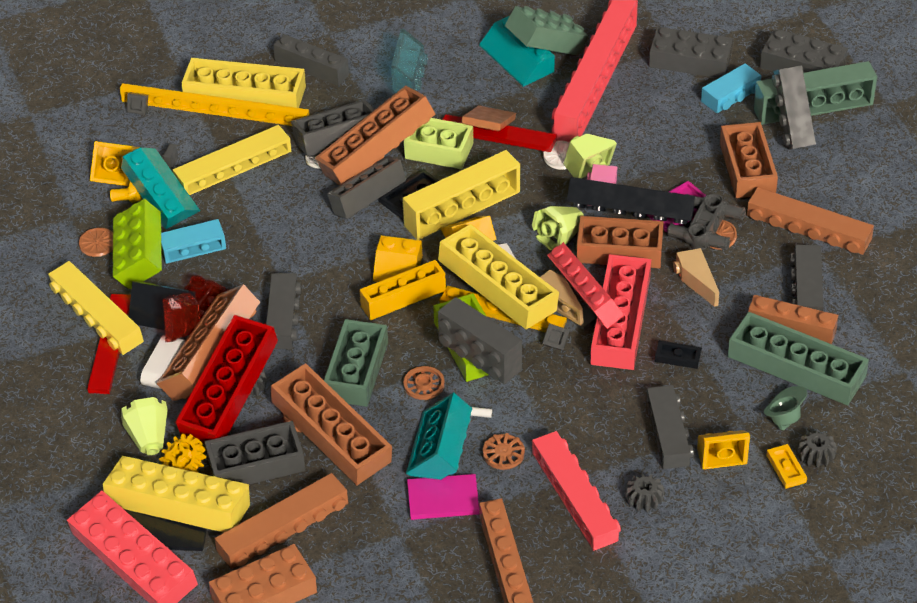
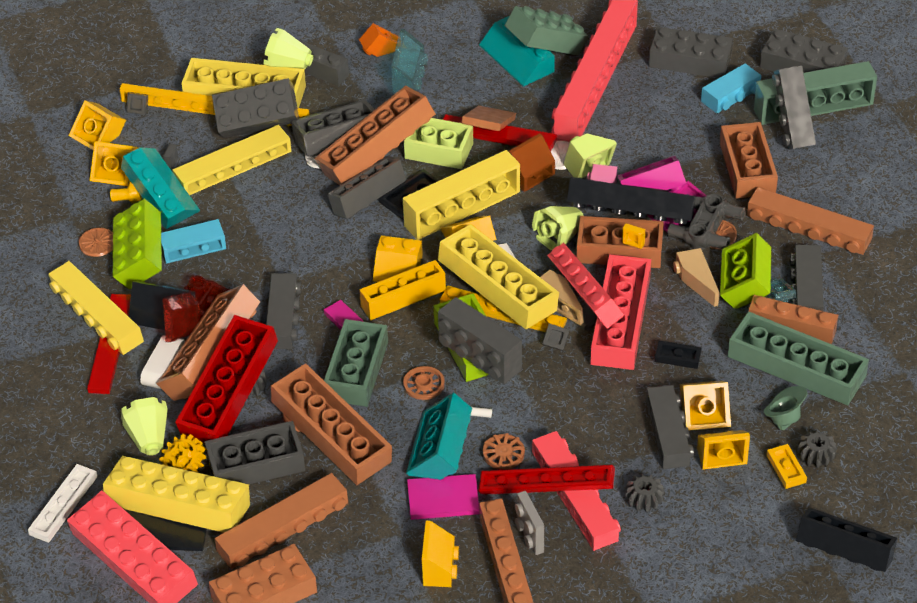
none -> white plate [28,464,97,543]
none -> yellow slope [68,100,126,150]
none -> dark grey brick [212,78,299,138]
none -> yellowish green cone [264,28,313,69]
none -> dark pink tile [324,300,364,330]
none -> orange slope [359,23,406,57]
none -> yellow slope [422,521,459,587]
none -> red tile [478,465,615,494]
none -> dark orange slope [509,133,555,192]
none -> light grey plate [515,491,544,555]
none -> dark pink slope [617,156,686,192]
none -> yellow tile [622,224,645,249]
none -> yellow slope [680,381,731,430]
none -> lime brick [720,233,771,309]
none -> clear light blue plate [768,278,796,302]
none -> black brick [796,507,898,572]

